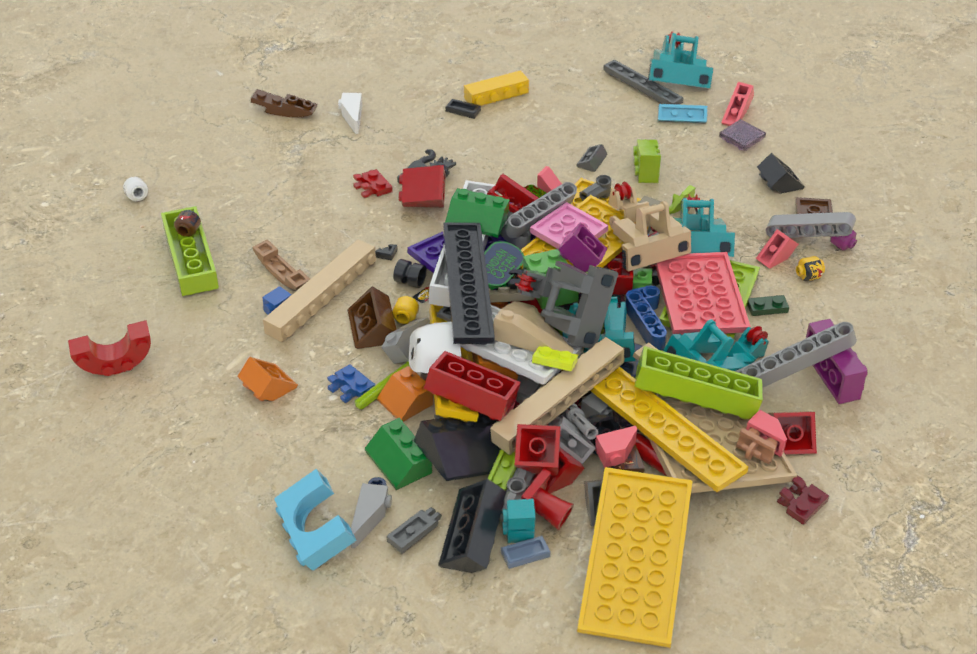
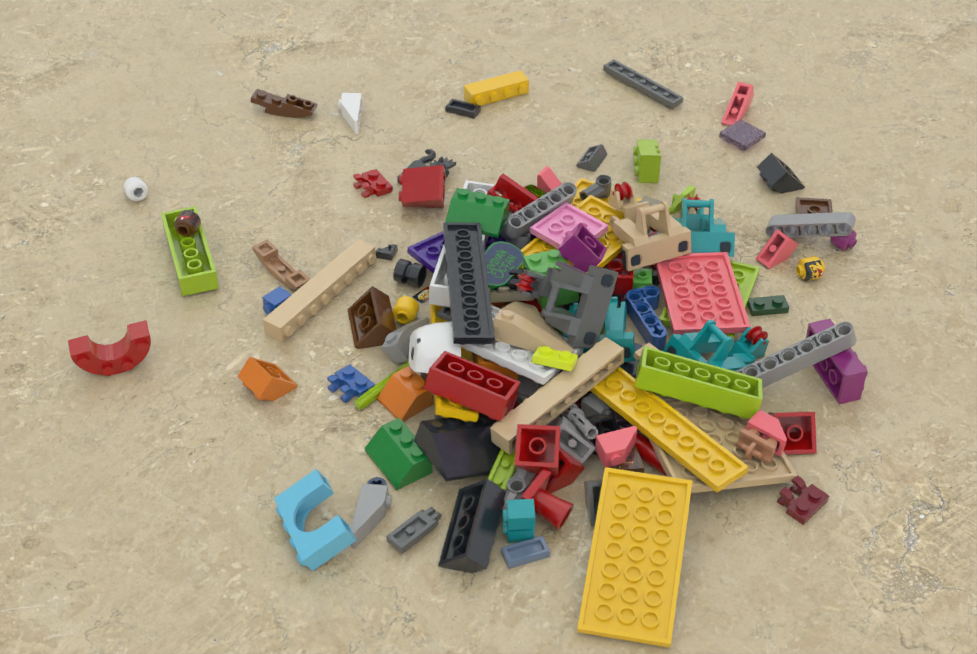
teal container [647,31,714,88] -> none
medium azure plate [658,104,708,123] -> none

